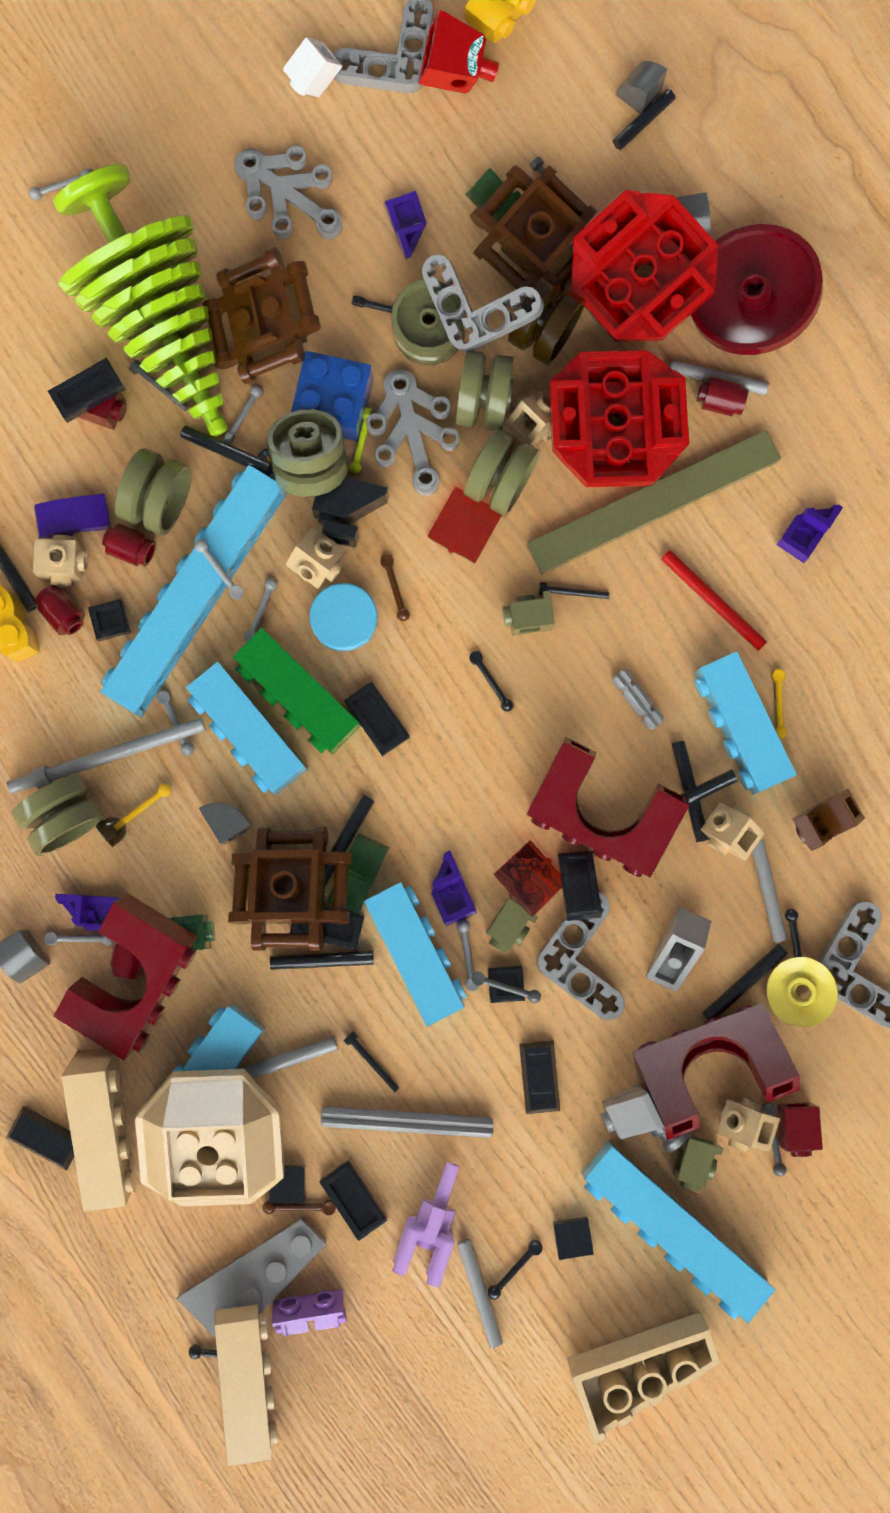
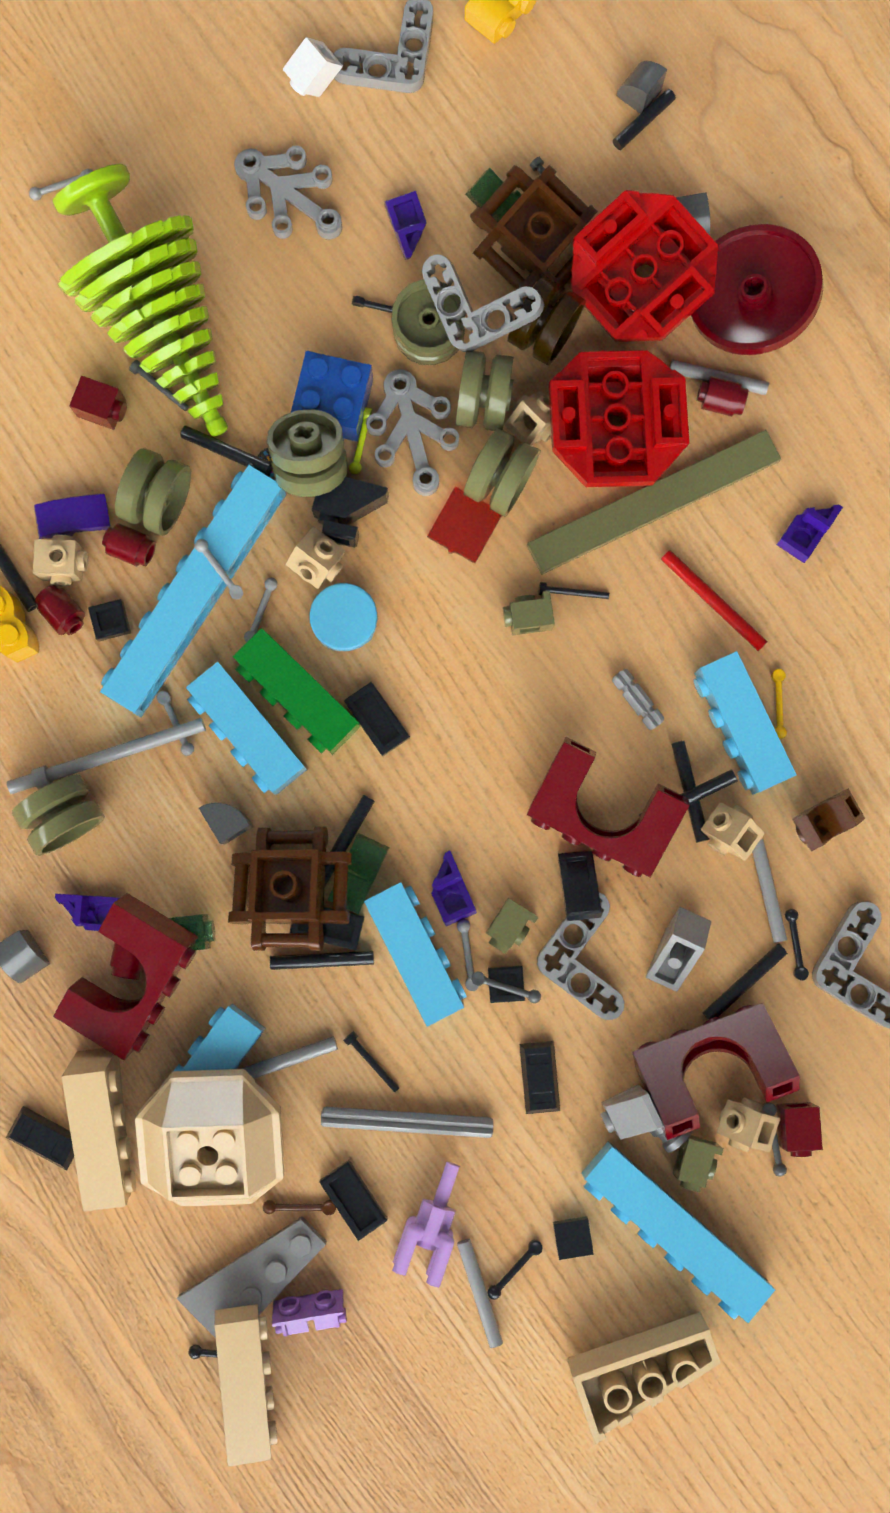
light grey hinge [44,931,114,946] -> none
black tile [48,357,126,423] -> none
hinge [96,783,171,847] -> none
reddish brown brick [202,247,321,384] -> none
light grey hinge [223,384,263,445] -> none
black tile [269,1165,305,1203] -> none
reddish brown hinge [380,555,410,621] -> none
red torso [418,10,499,94] -> none
black hinge [469,651,514,712] -> none
clear red piece [493,840,562,917] -> none
light yellow dish [767,957,838,1027] -> none

